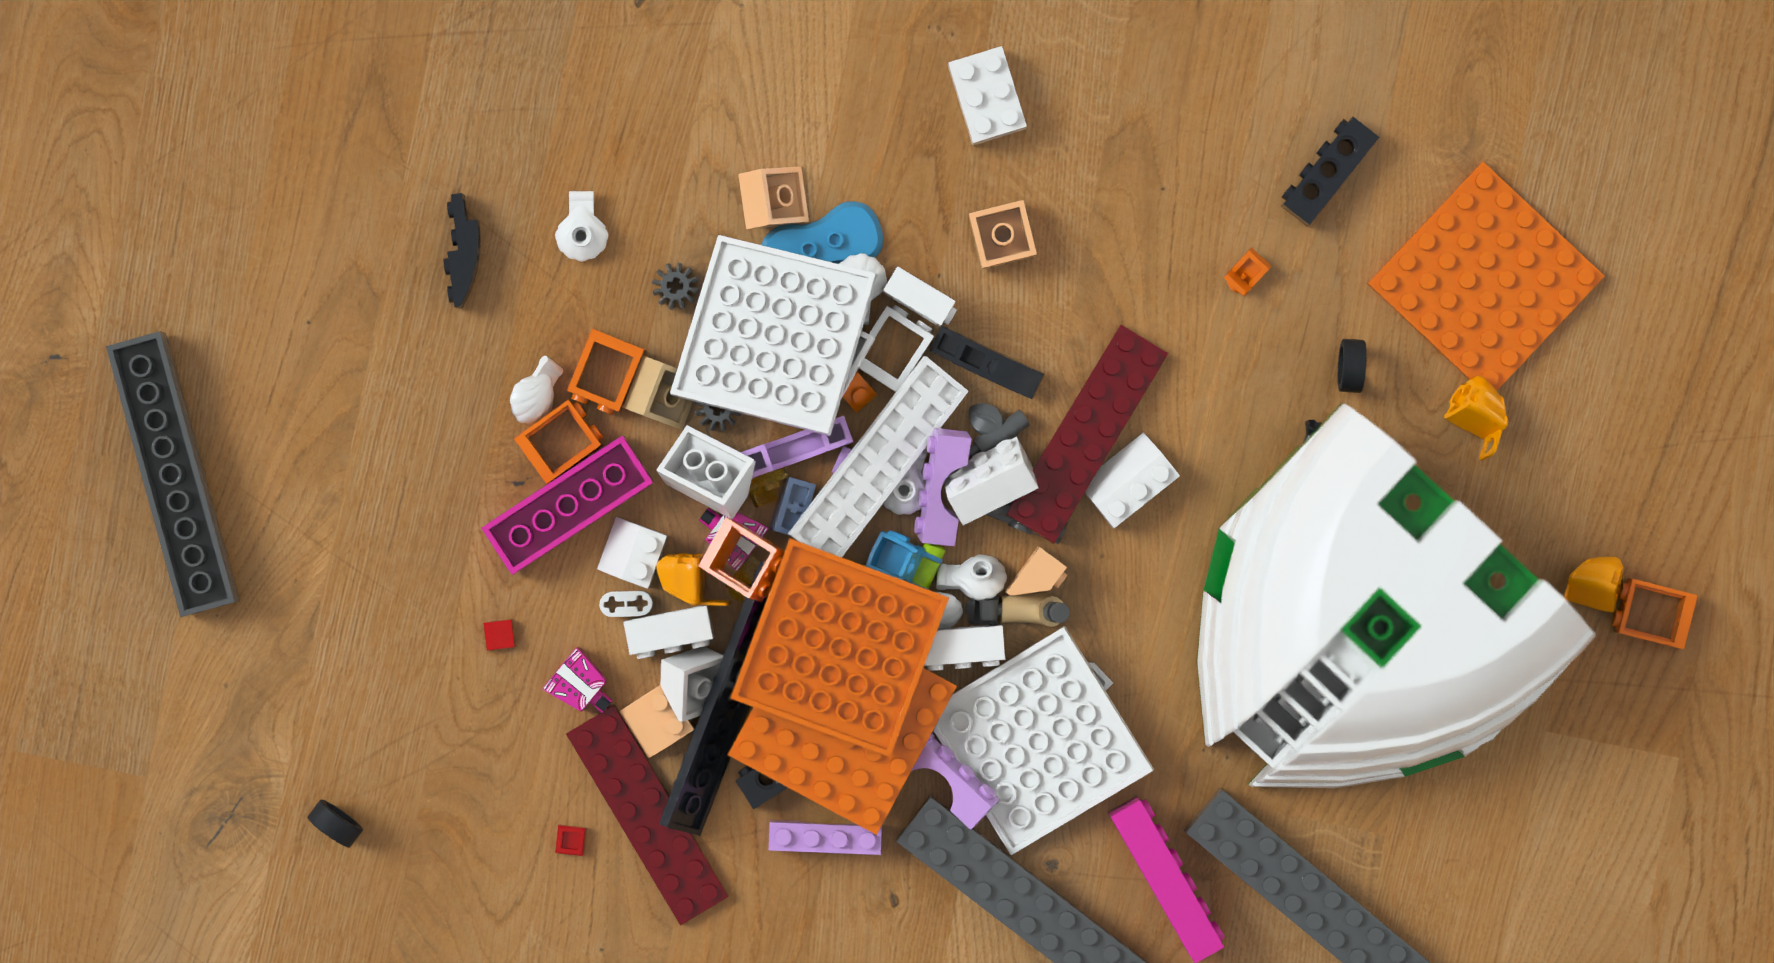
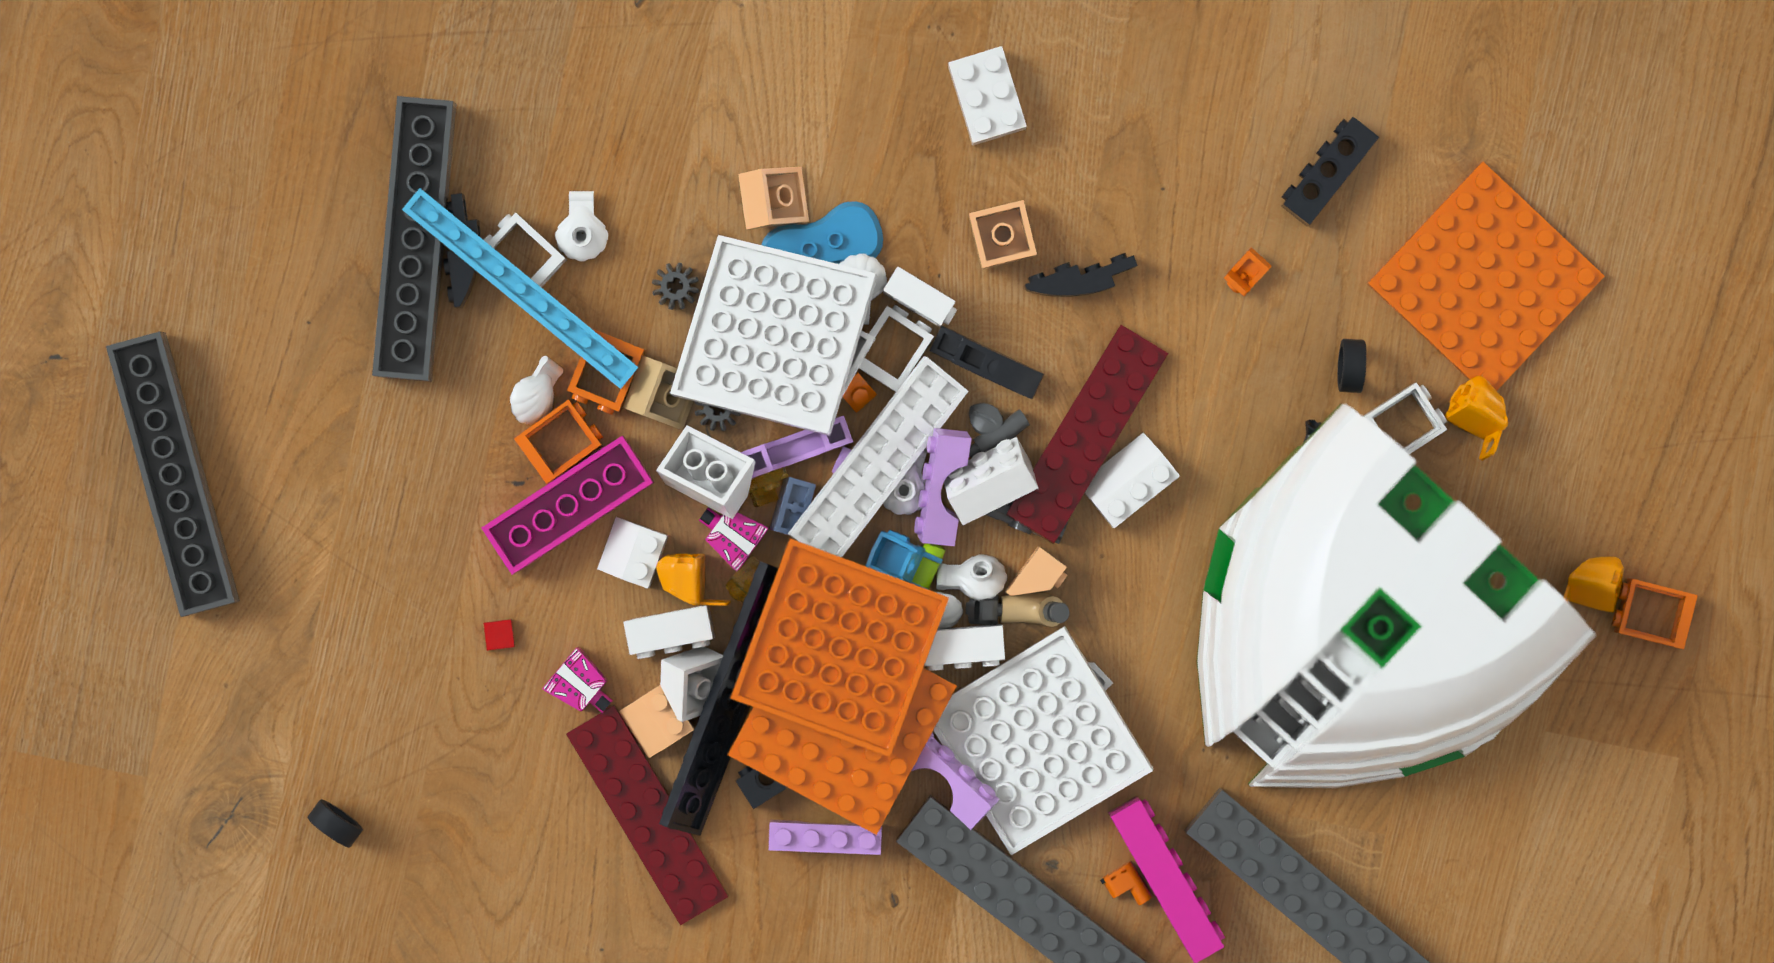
red tile [555,825,587,856] -> none
white beam [599,591,653,617] -> none
orange window [699,517,785,602] -> none
none -> dark grey brick [372,96,457,382]
none -> medium azure plate [402,188,639,389]
none -> white window [484,213,567,288]
none -> black slope [1024,253,1138,297]
none -> orange piece [1100,861,1153,905]
none -> white window [1363,383,1447,454]

